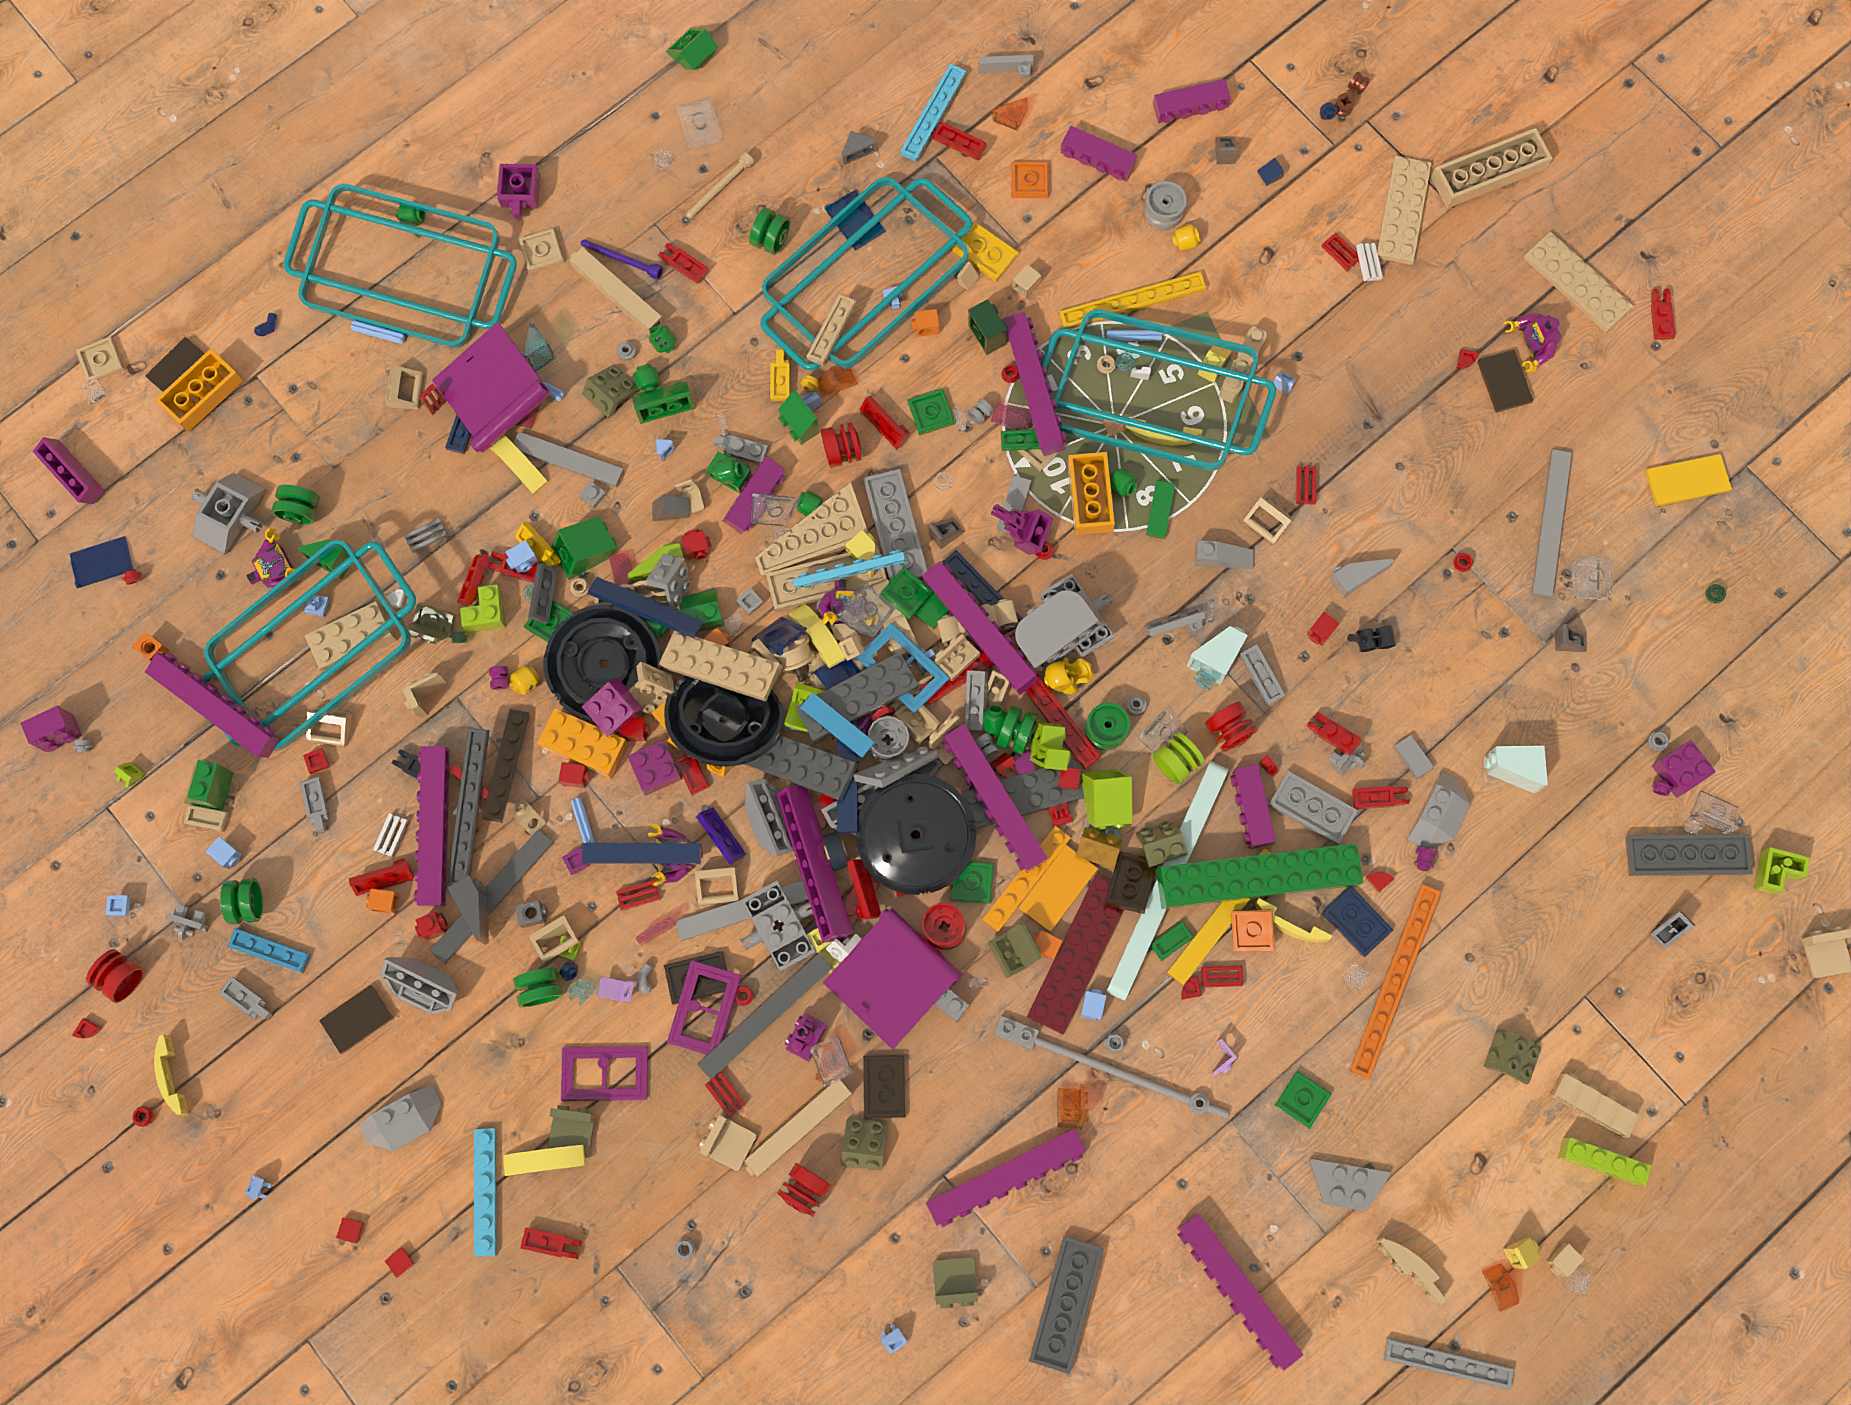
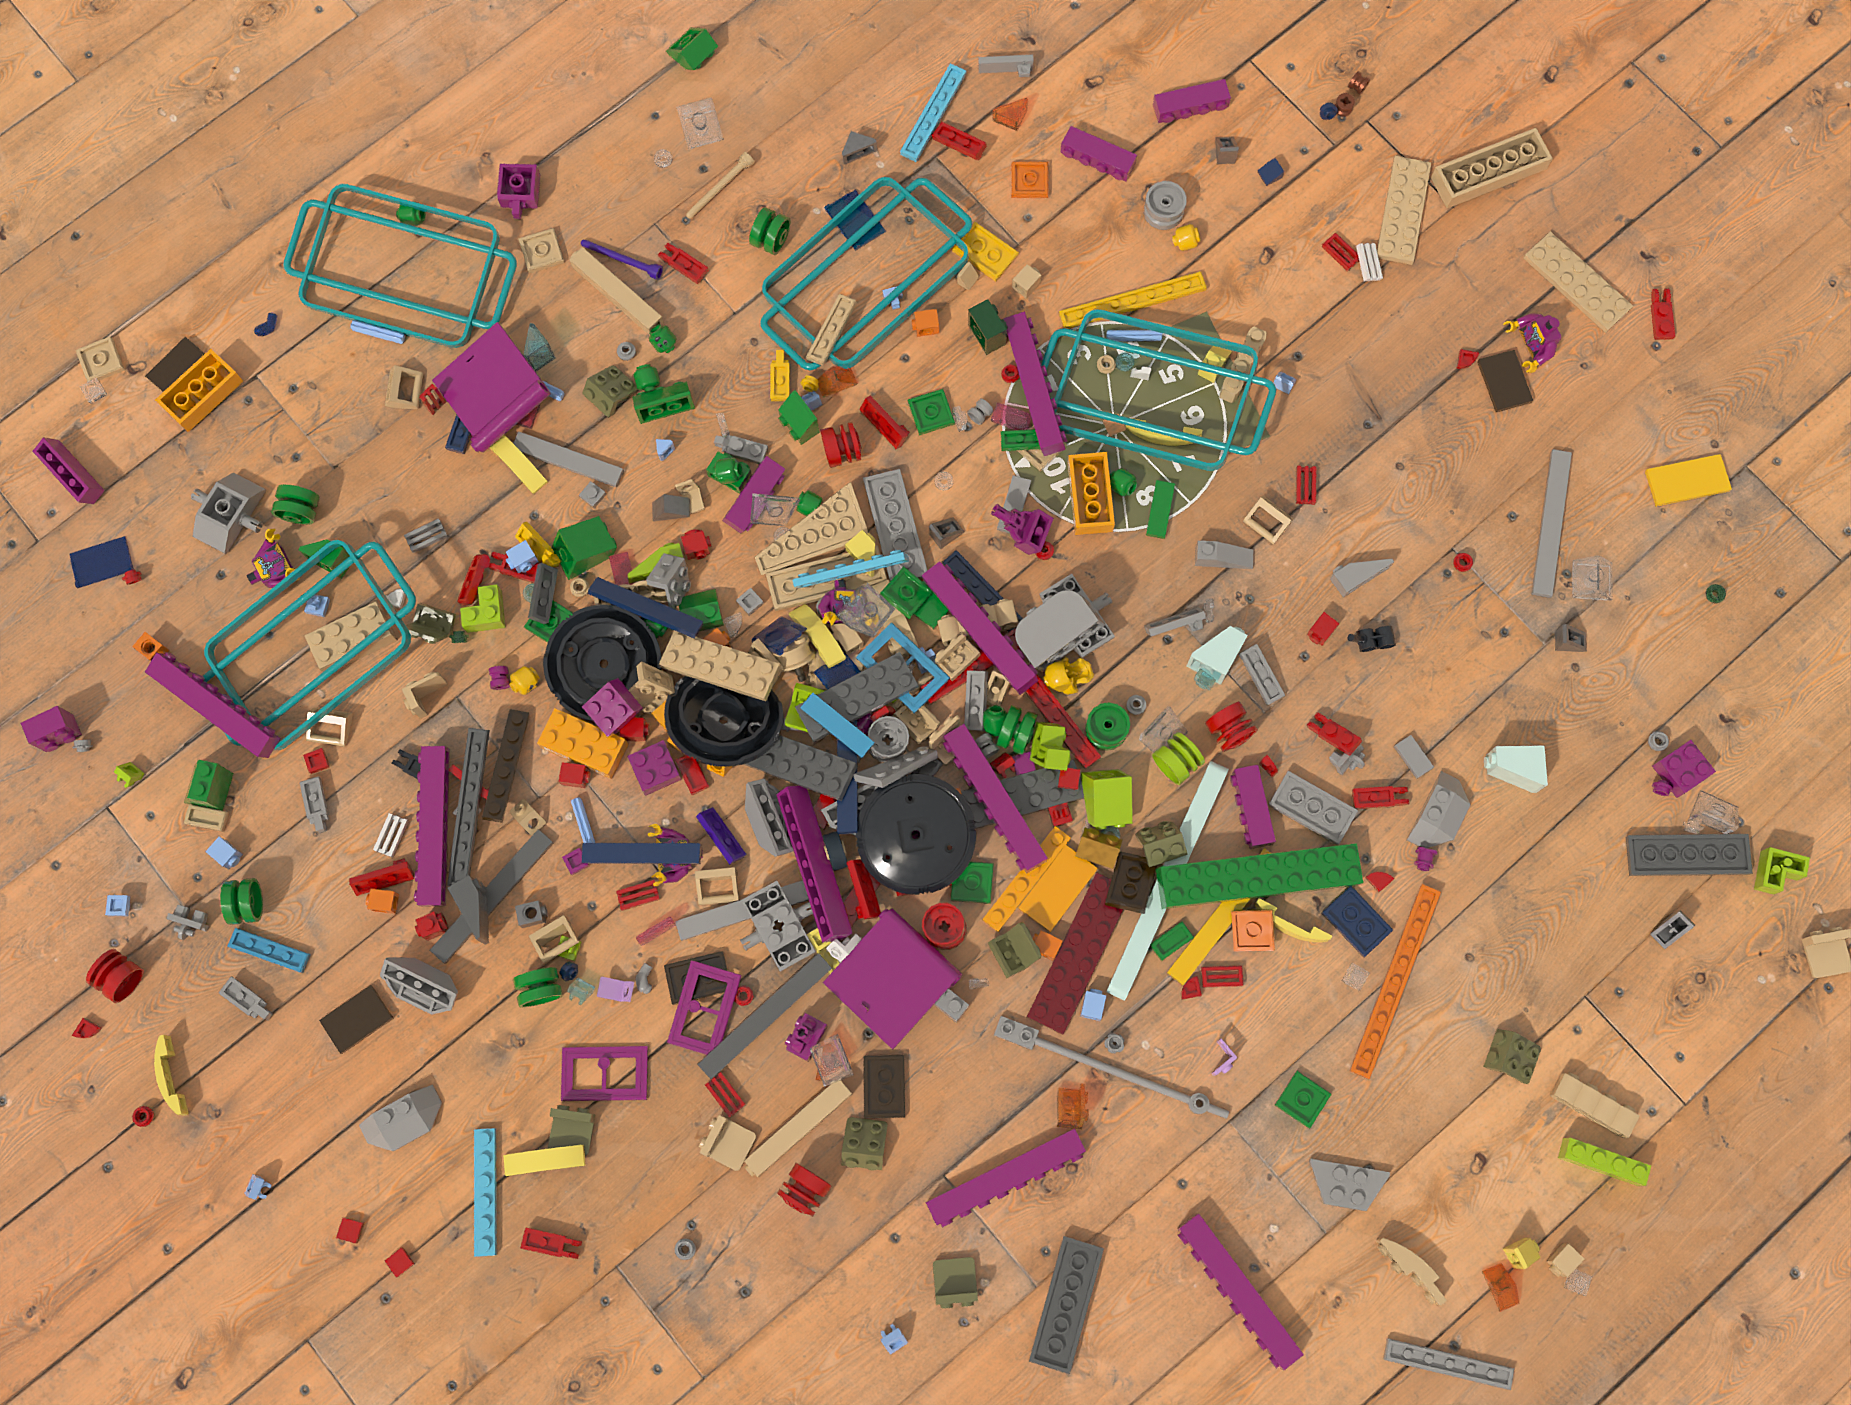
tan tile [838,635,865,661] -> none

